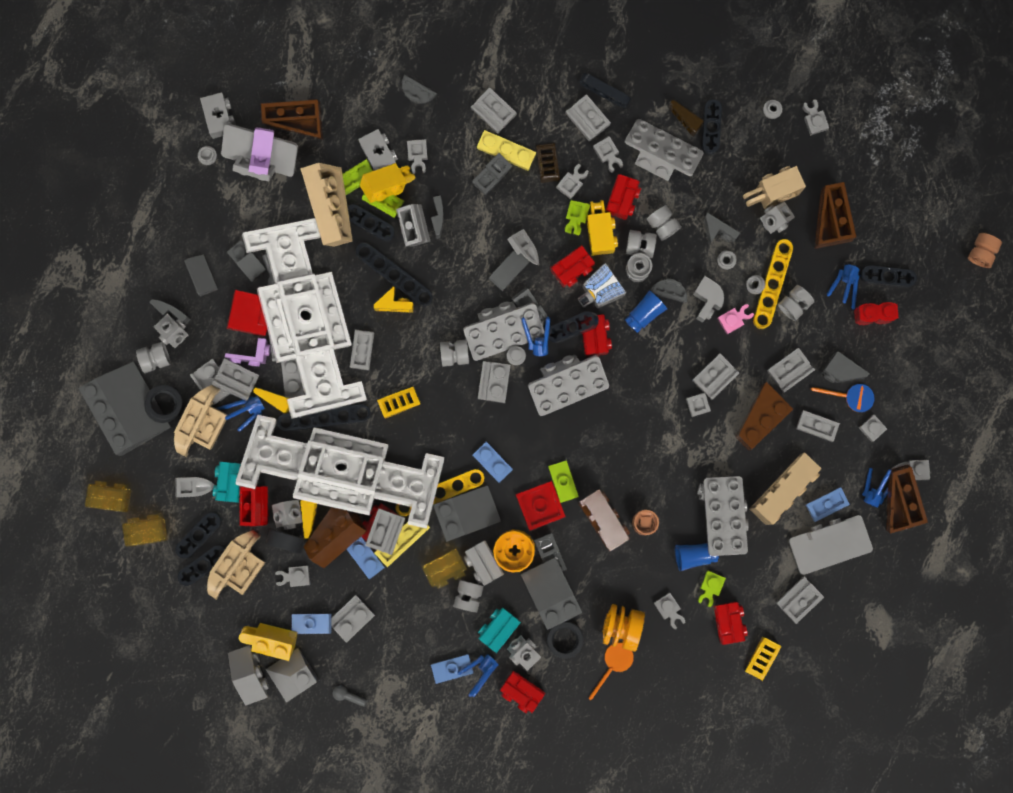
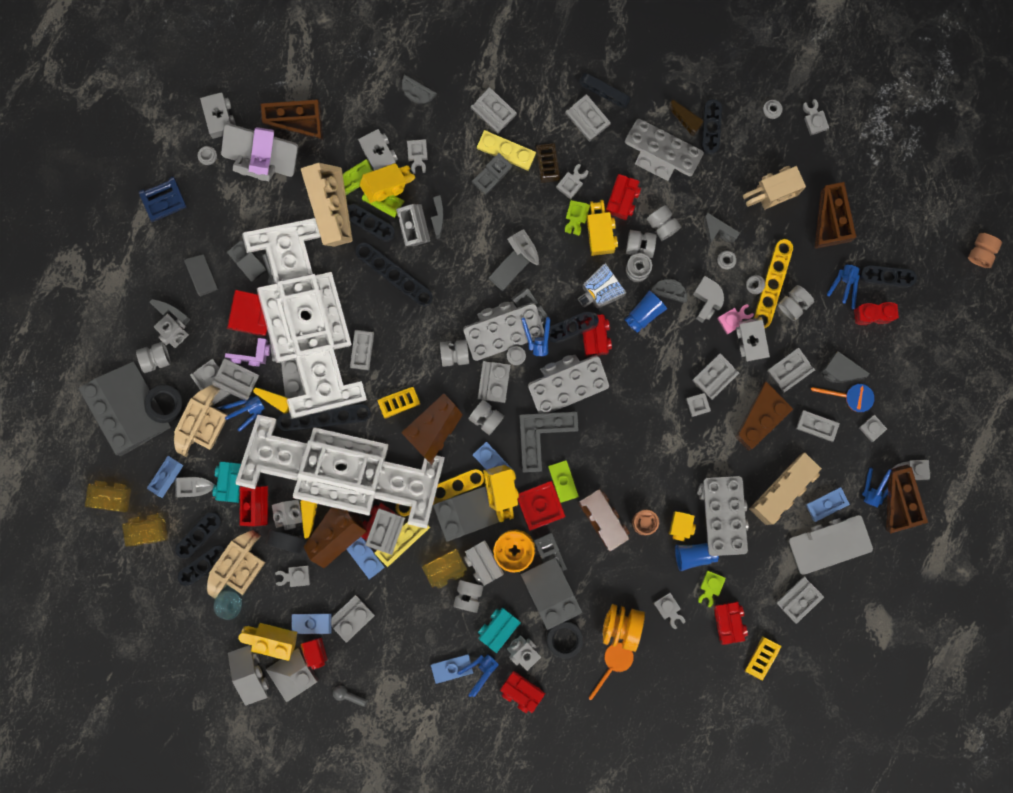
yellow slope [374,287,414,313] -> none
red brick [550,245,595,288] -> none
light grey plate [593,136,623,173] -> none
light grey brick [760,202,795,234] -> none
none -> dark blue plate [138,176,187,222]
none -> medium blue plate [147,456,183,498]
none -> clear light blue plate [214,590,242,620]
none -> red brick [301,637,328,670]
none -> reddish brown wedge [401,394,463,465]
none -> light grey wheel [468,400,504,436]
none -> yellow brick [483,465,519,522]
none -> dark grey plate [520,412,578,473]
none -> yellow brick [669,511,696,541]
none -> light grey brick [736,317,770,361]

